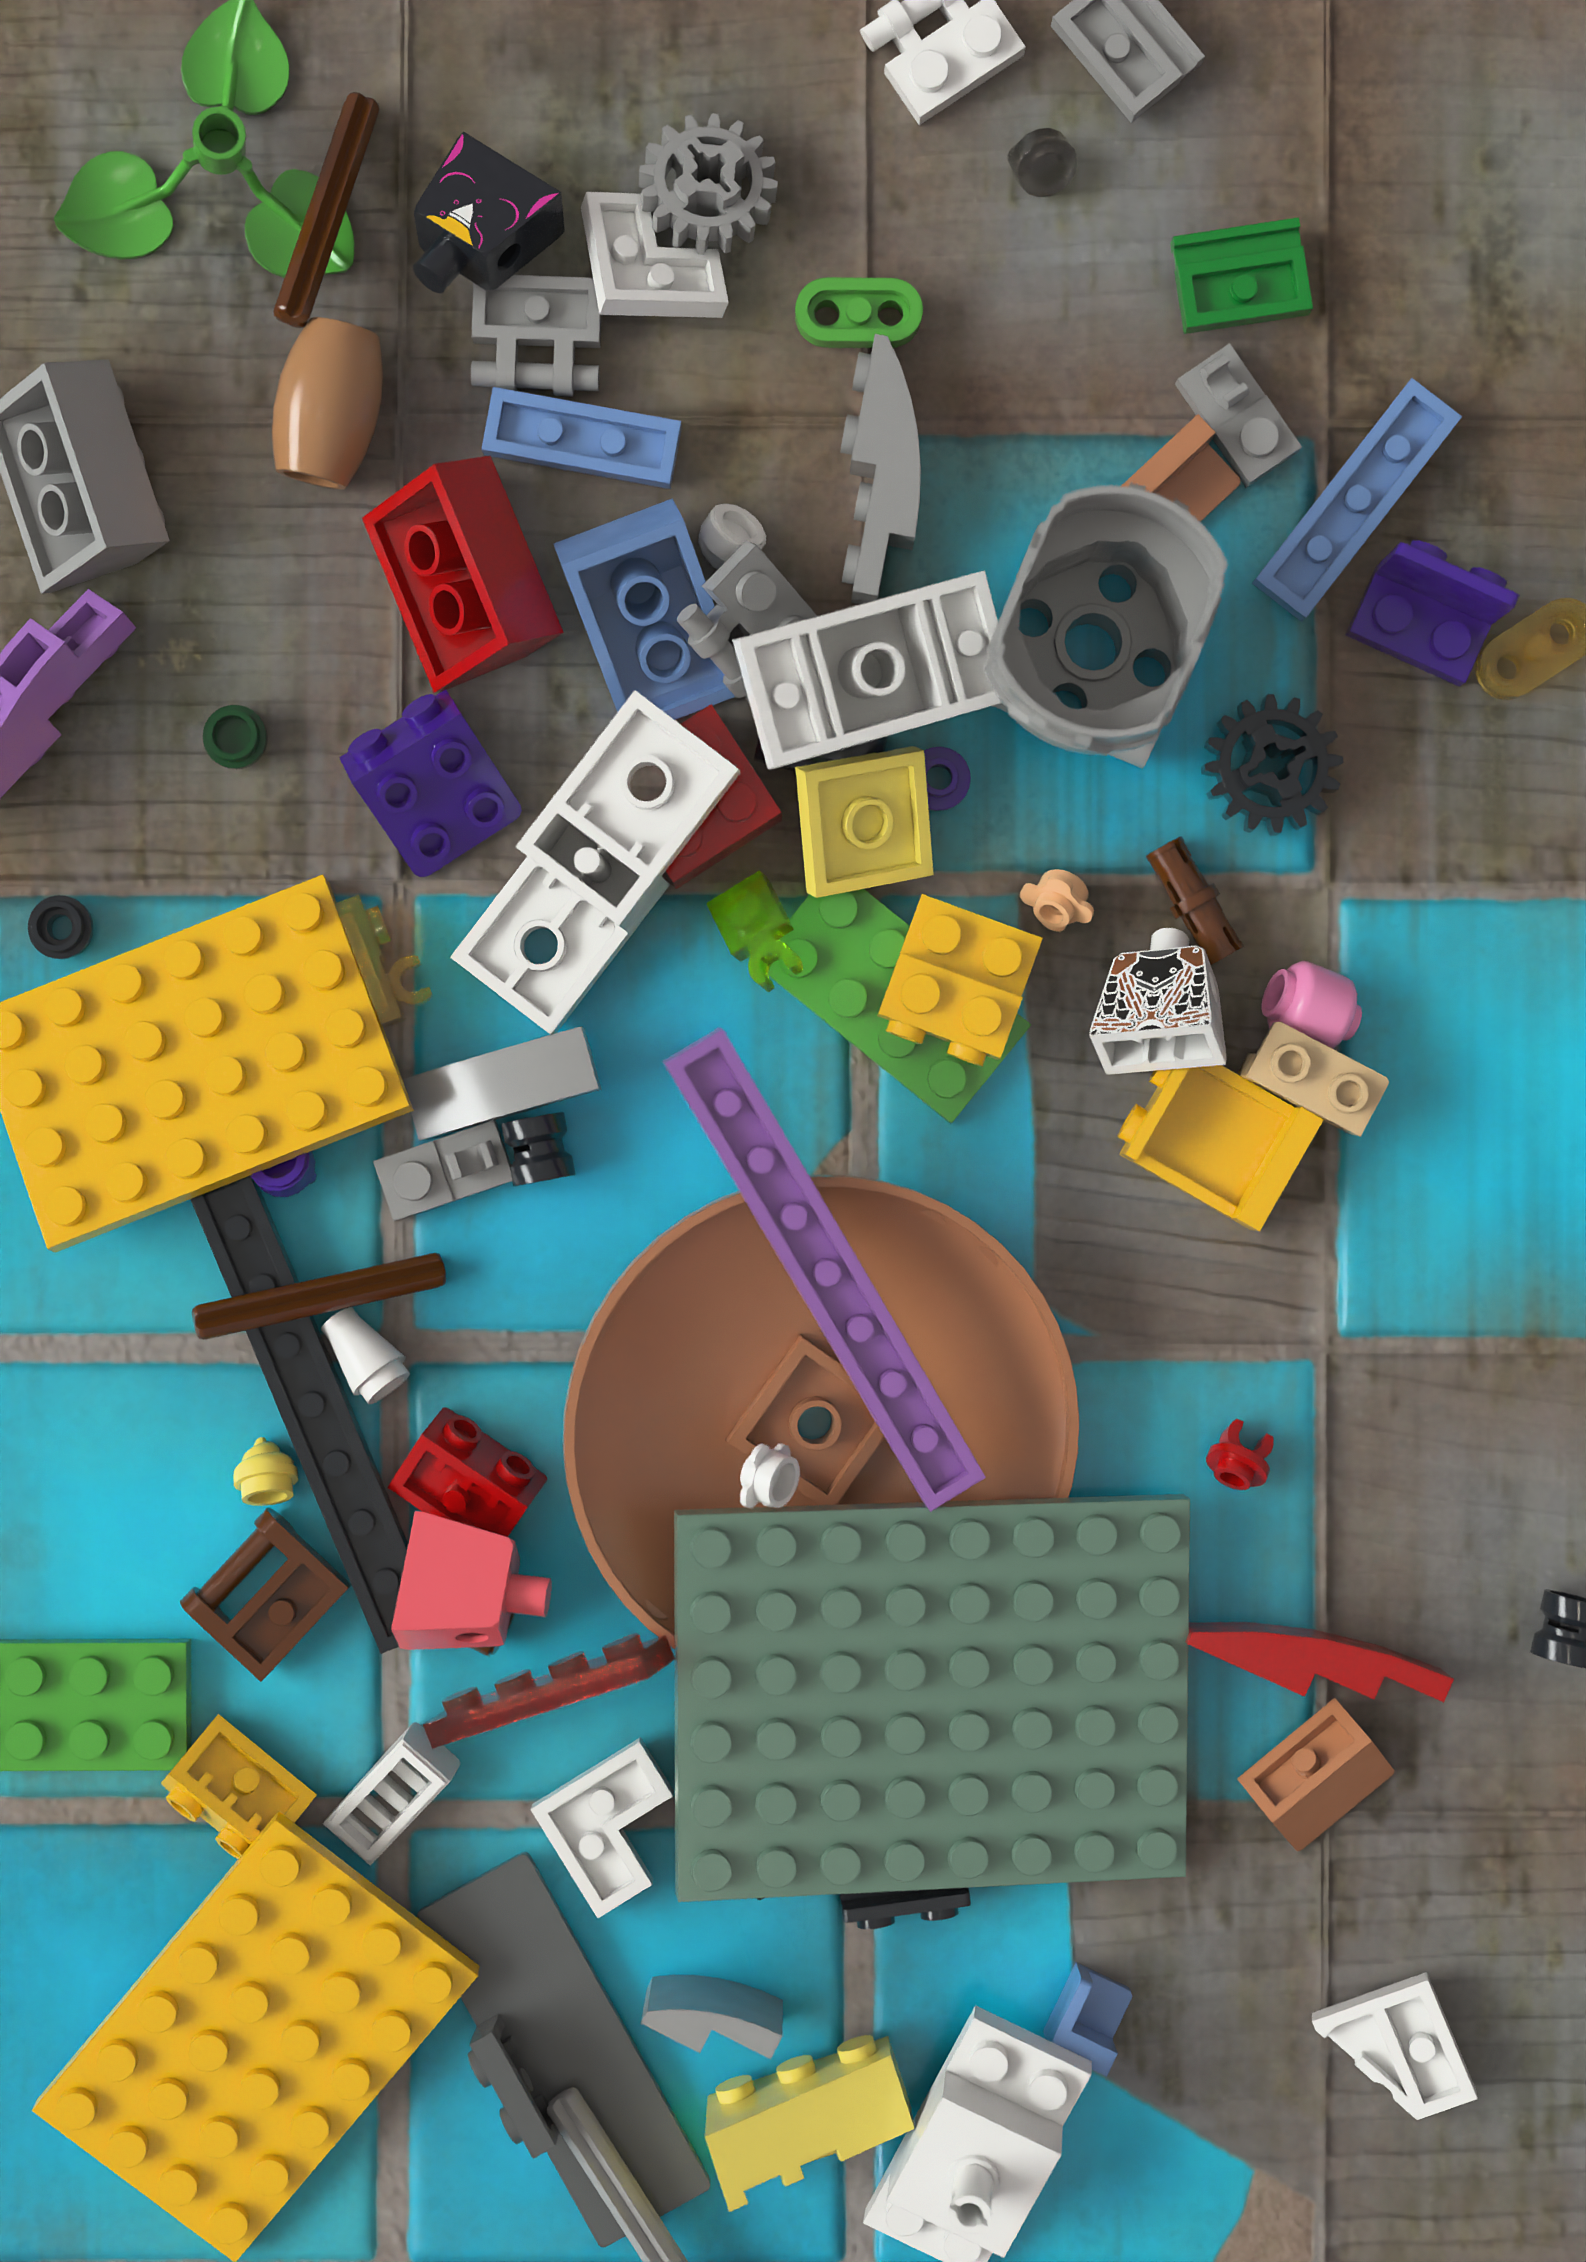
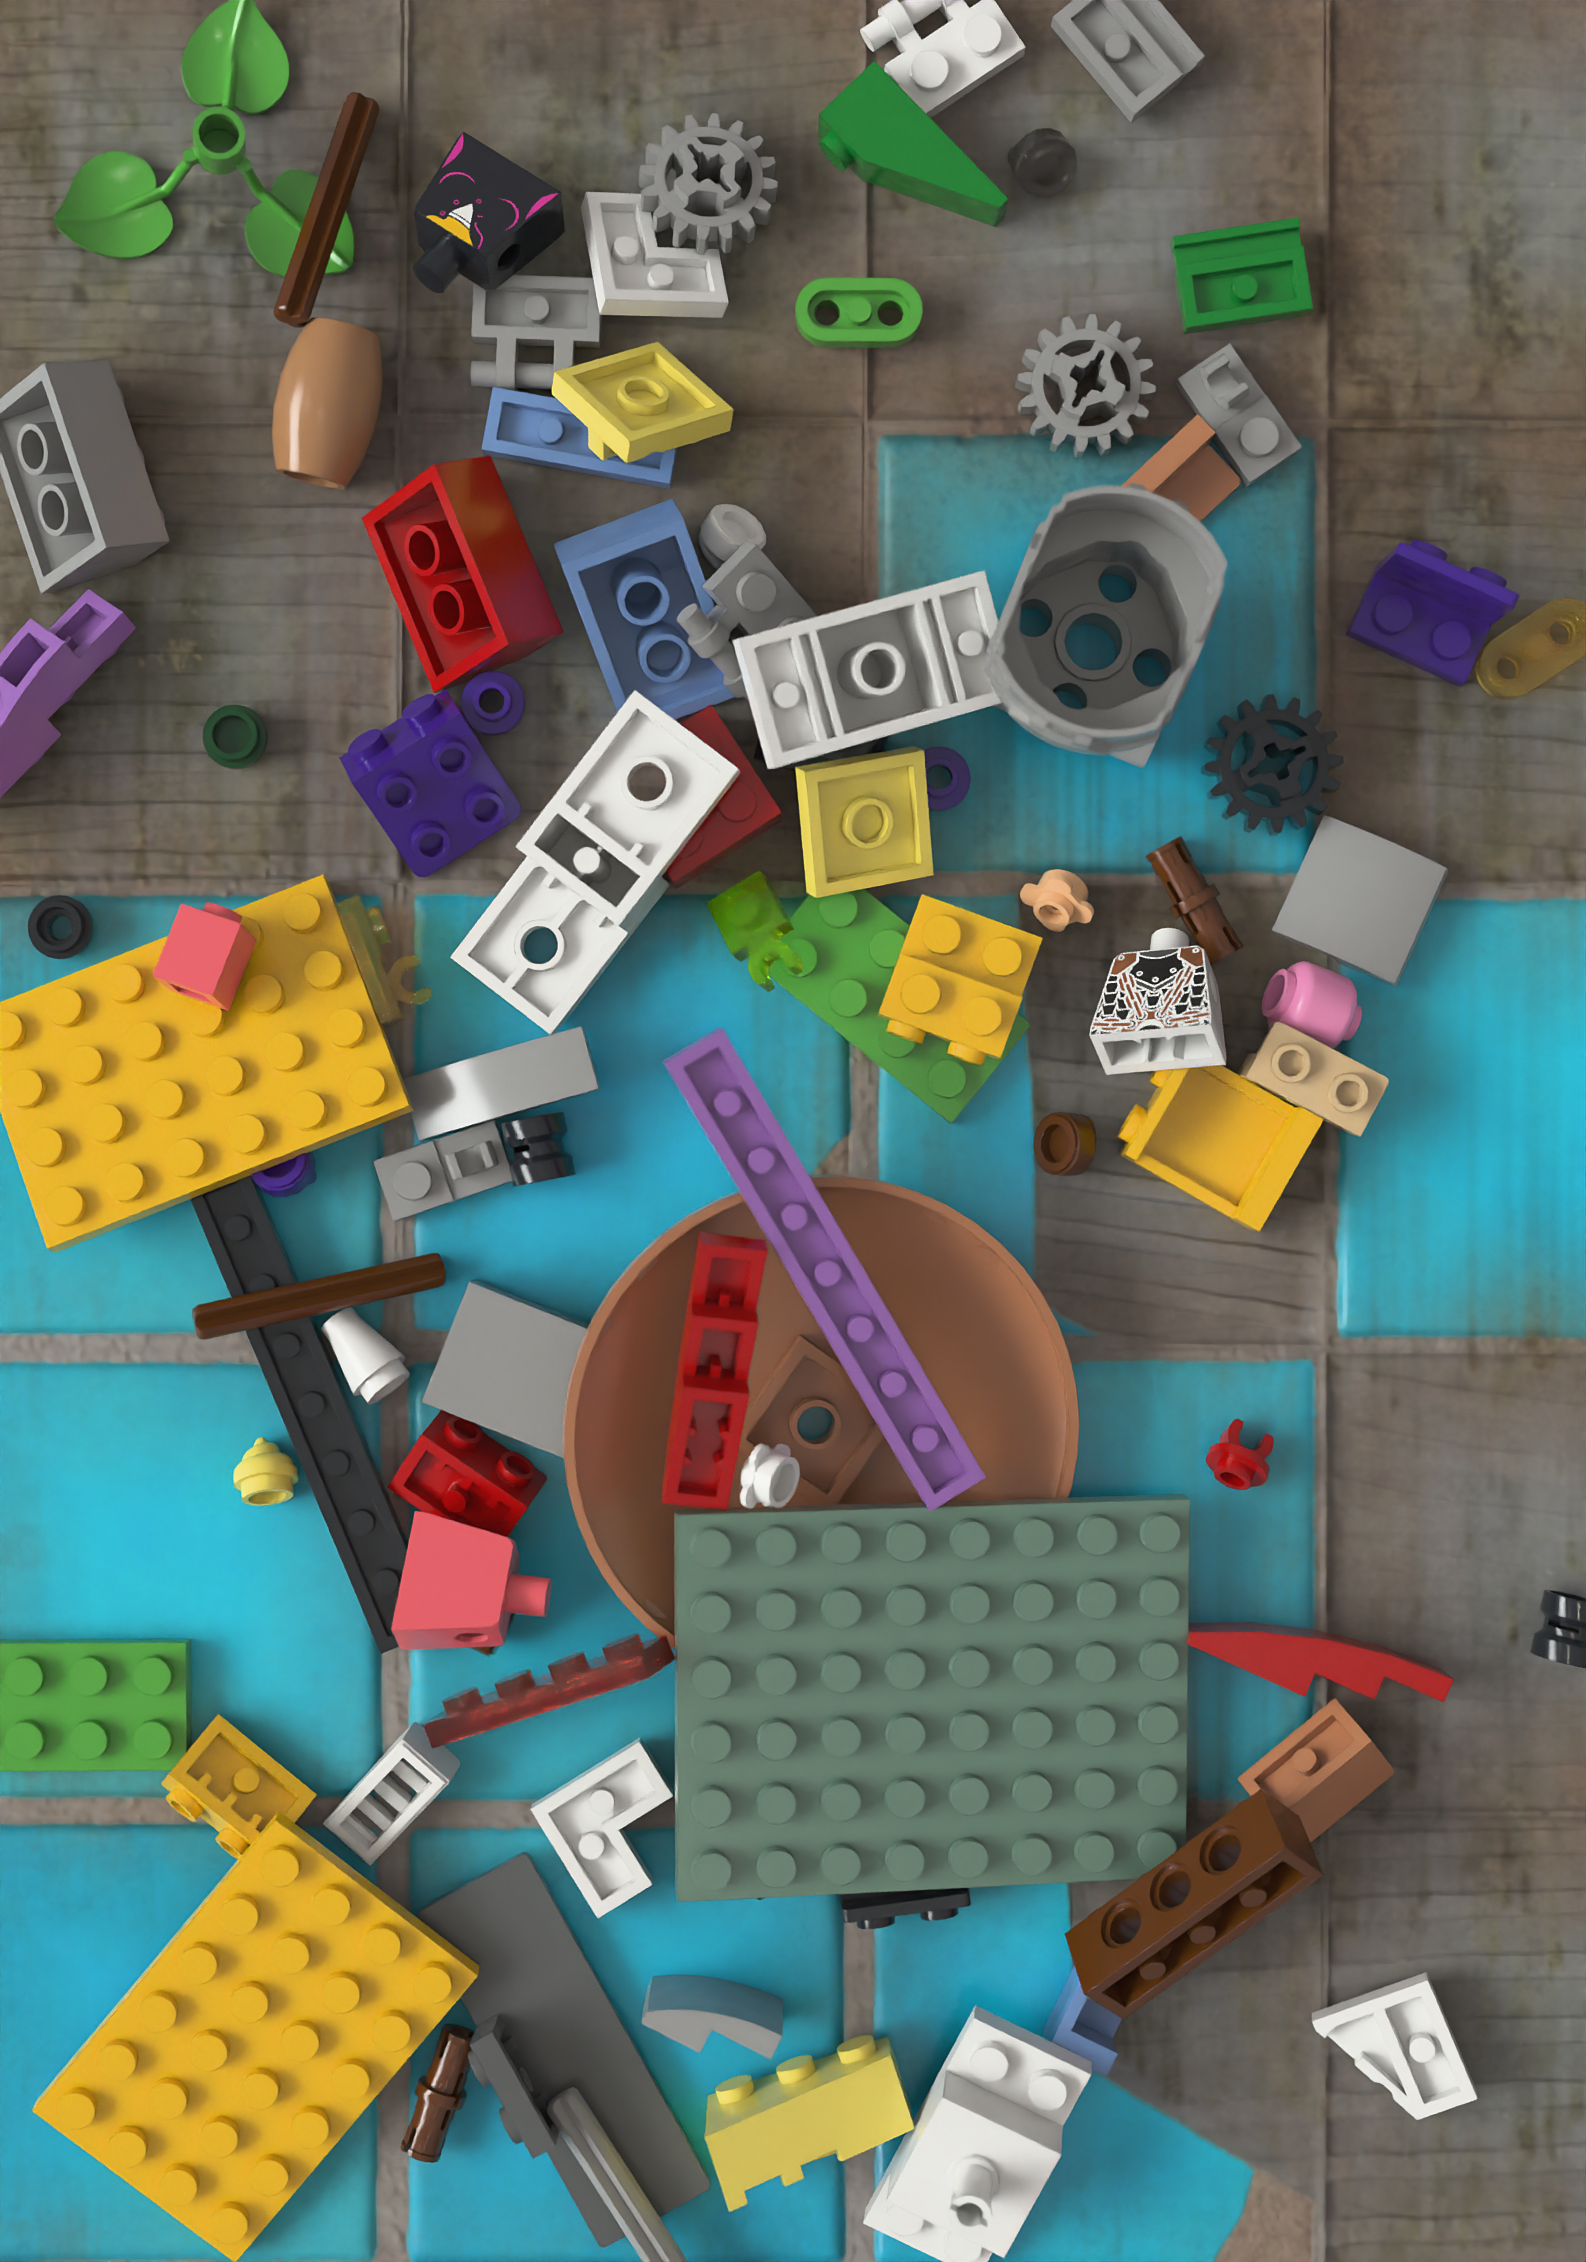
reddish brown plate [180,1507,352,1682] -> none
light grey slope [840,334,921,604] -> none
medium blue plate [1252,378,1462,622] -> none
none -> coral brick [152,902,257,1011]
none -> reddish brown pin [400,2024,475,2163]
none -> light grey brick [422,1279,589,1458]
none -> dark purple plate [461,671,525,736]
none -> light yellow hinge [551,342,734,463]
none -> red slope [662,1232,768,1510]
none -> green slope [818,61,1008,227]
none -> light grey gear [1015,314,1156,459]
none -> reddish brown tile [1034,1112,1096,1176]
none -> reddish brown brick [1065,1788,1324,2020]
none -> light grey slope [1272,815,1449,987]

